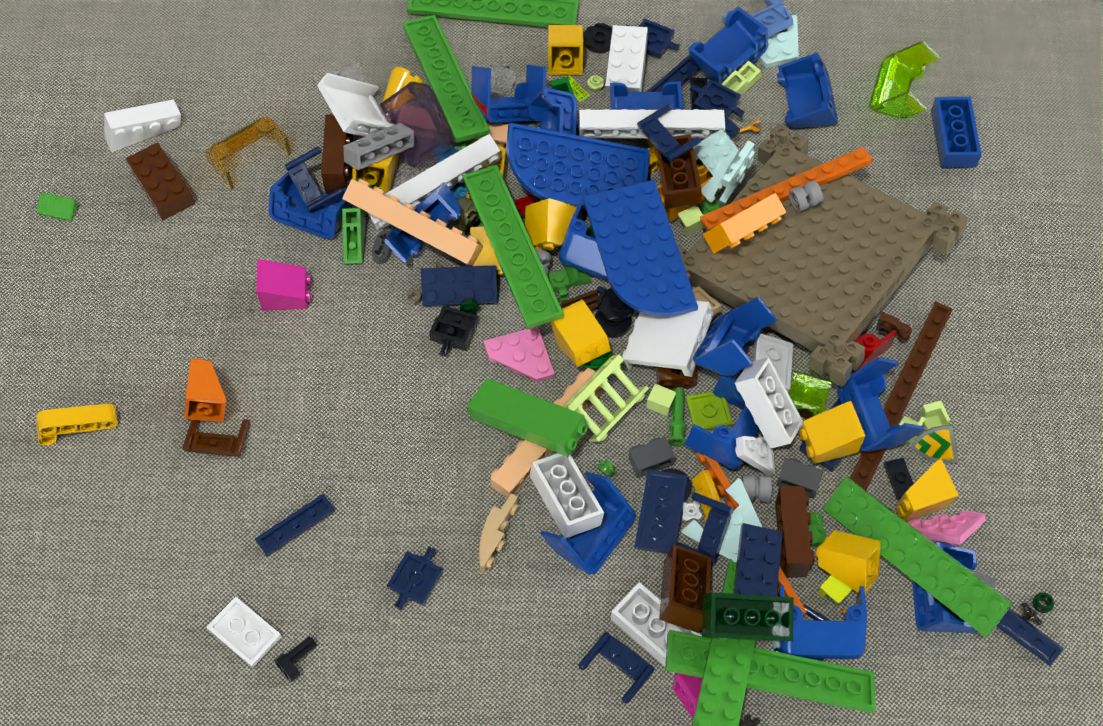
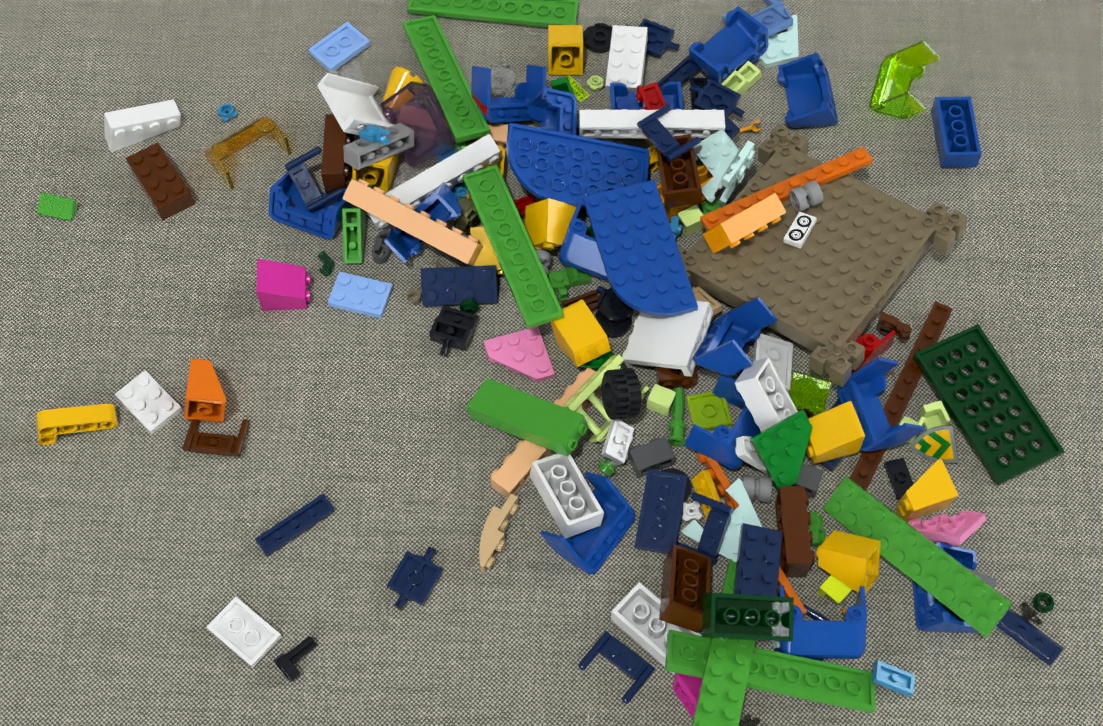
none -> white plate [115,370,182,435]
none -> dark azure plate [217,103,238,122]
none -> light blue plate [308,22,370,73]
none -> clear green arm [318,251,335,276]
none -> light blue plate [327,271,393,319]
none -> dark azure plate [359,125,391,145]
none -> black tyre [601,368,642,420]
none -> white bracket [601,419,634,466]
none -> red bracket [635,82,666,110]
none -> dark azure plate [670,216,682,241]
none -> green plate [750,410,813,491]
none -> tile [783,212,817,249]
none -> dark azure plate [872,660,915,697]
none -> dark green piece [913,324,1065,486]

